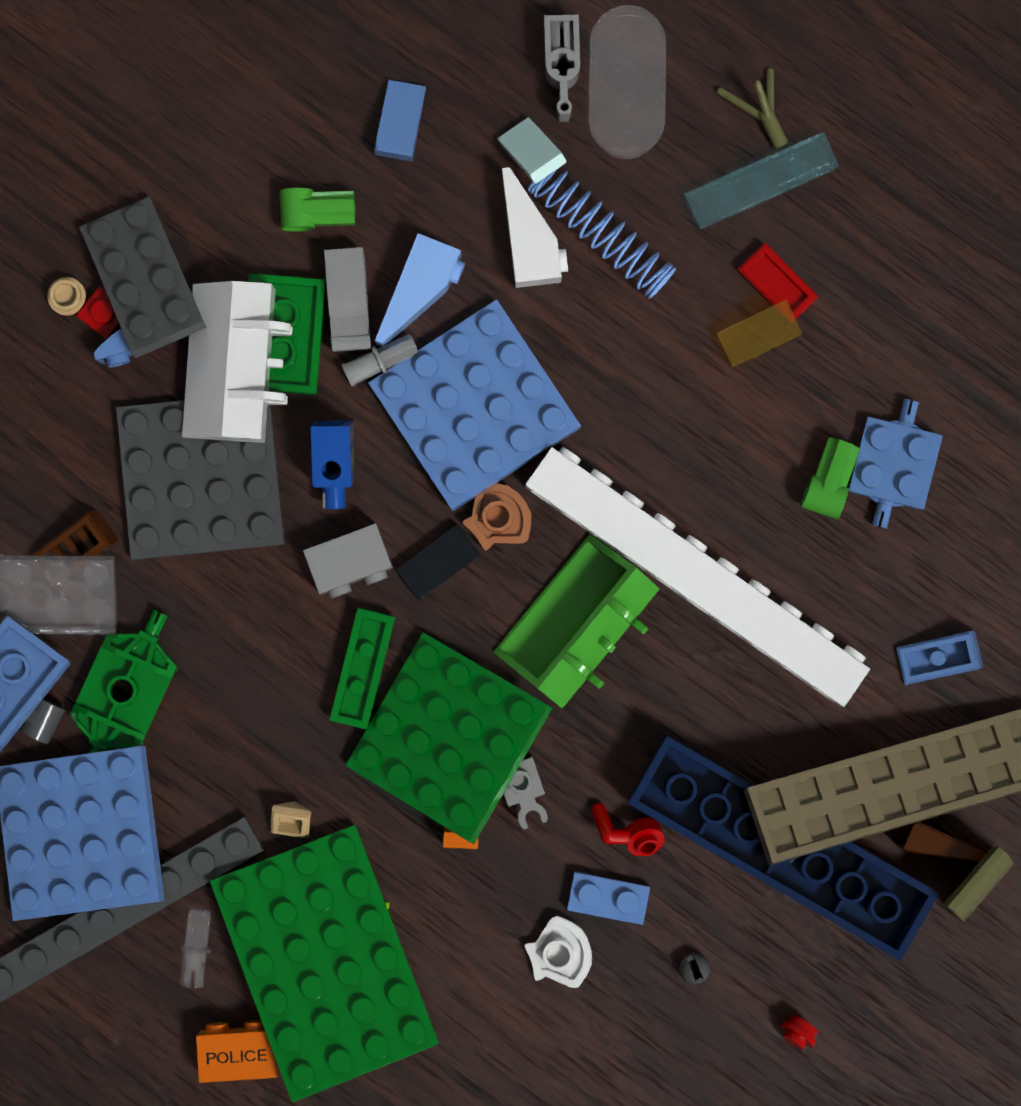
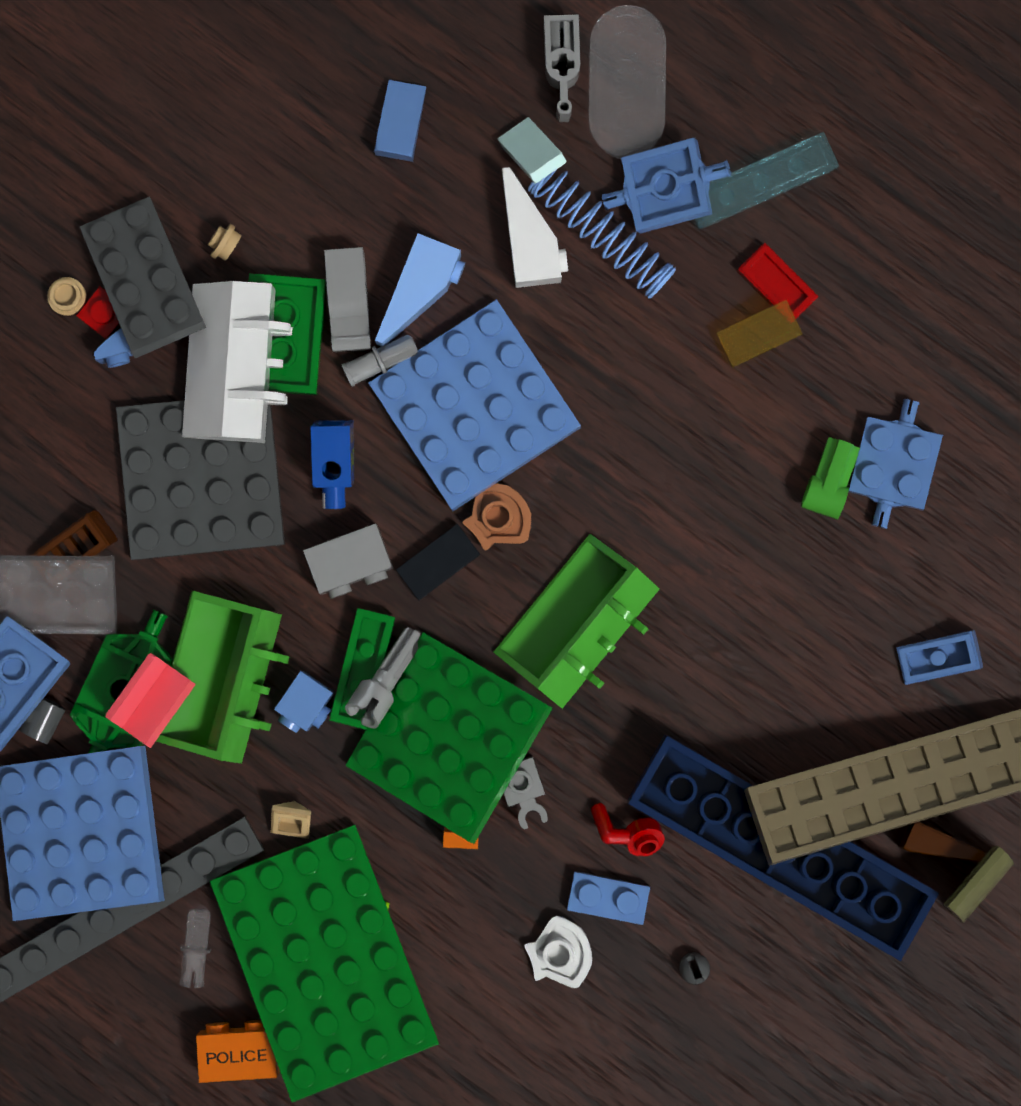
bright green piece [279,188,356,232] -> none
white brick [525,447,870,707] -> none
olive plant [716,68,788,149] -> none
red plate [780,1015,818,1050] -> none
none -> coral panel [105,653,196,748]
none -> bright green piece [156,591,290,764]
none -> tan plate [208,223,242,261]
none -> medium blue brick [274,671,335,733]
none -> light grey piece [345,627,421,728]
none -> medium blue plate [602,138,731,234]

